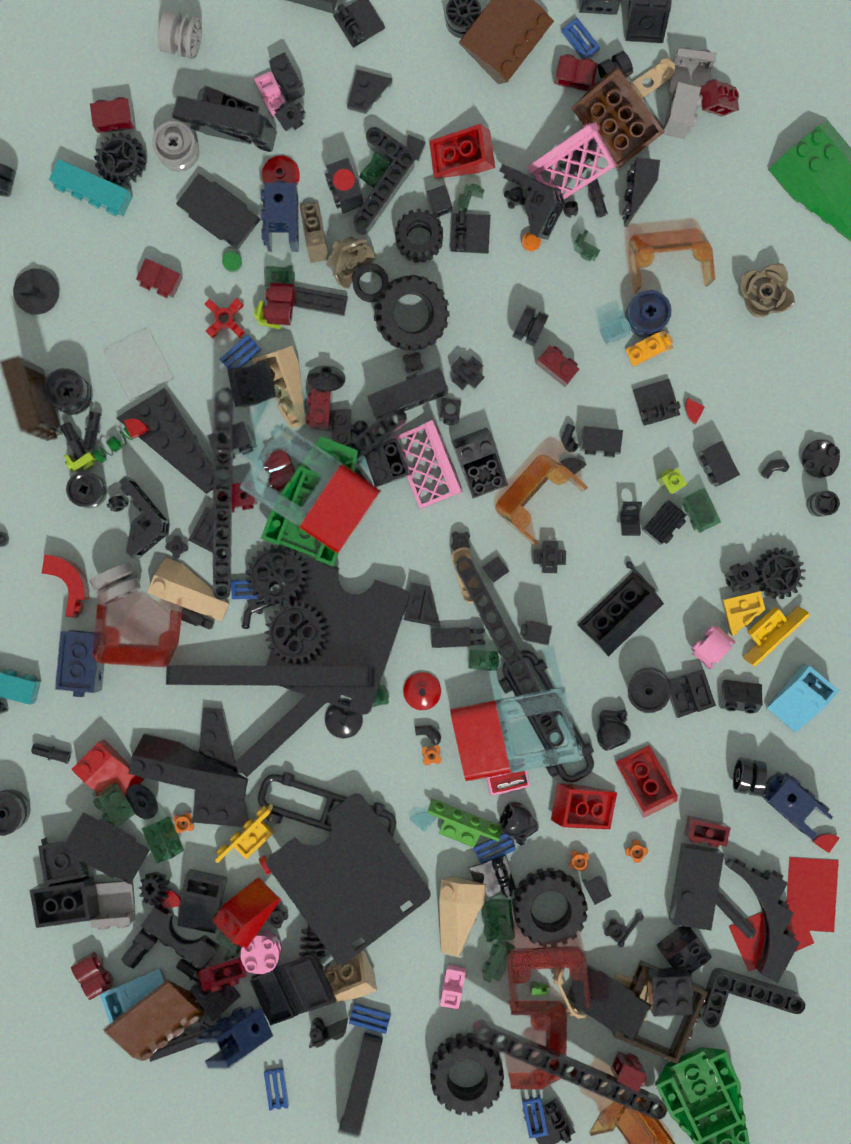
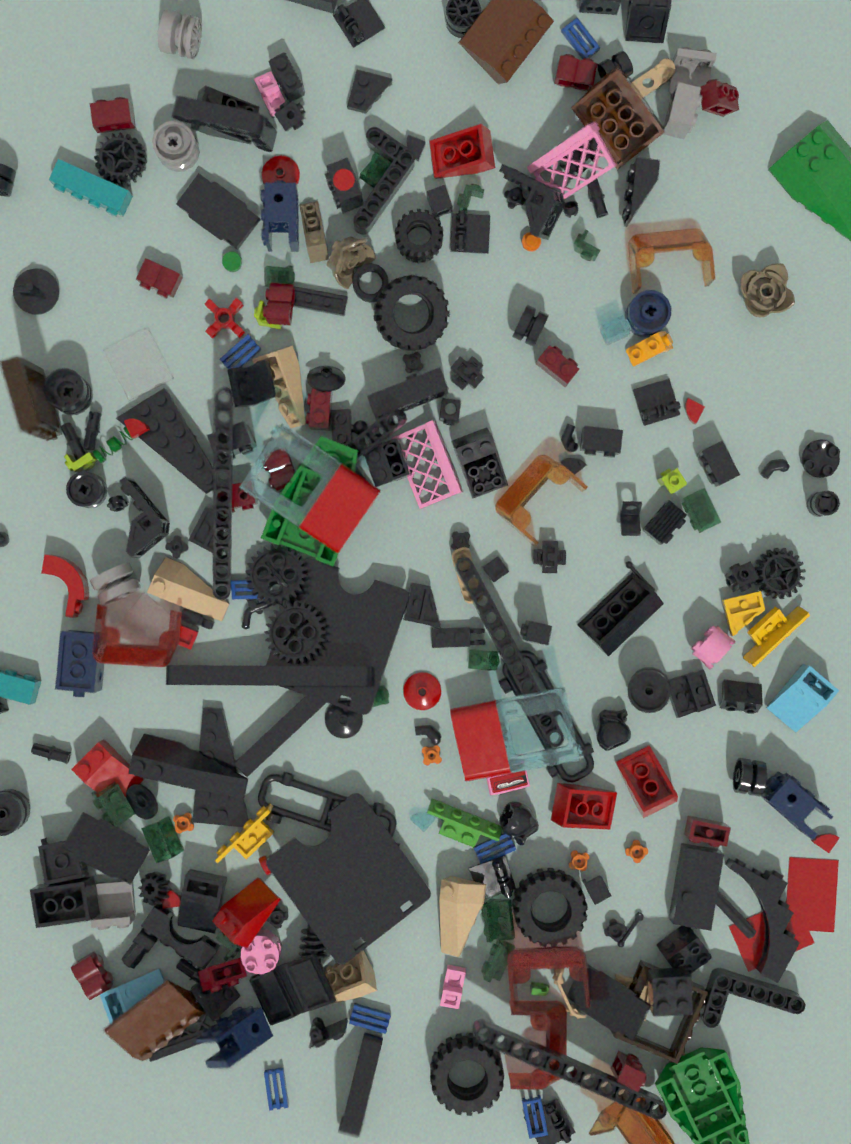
none -> red tile [173,624,199,650]

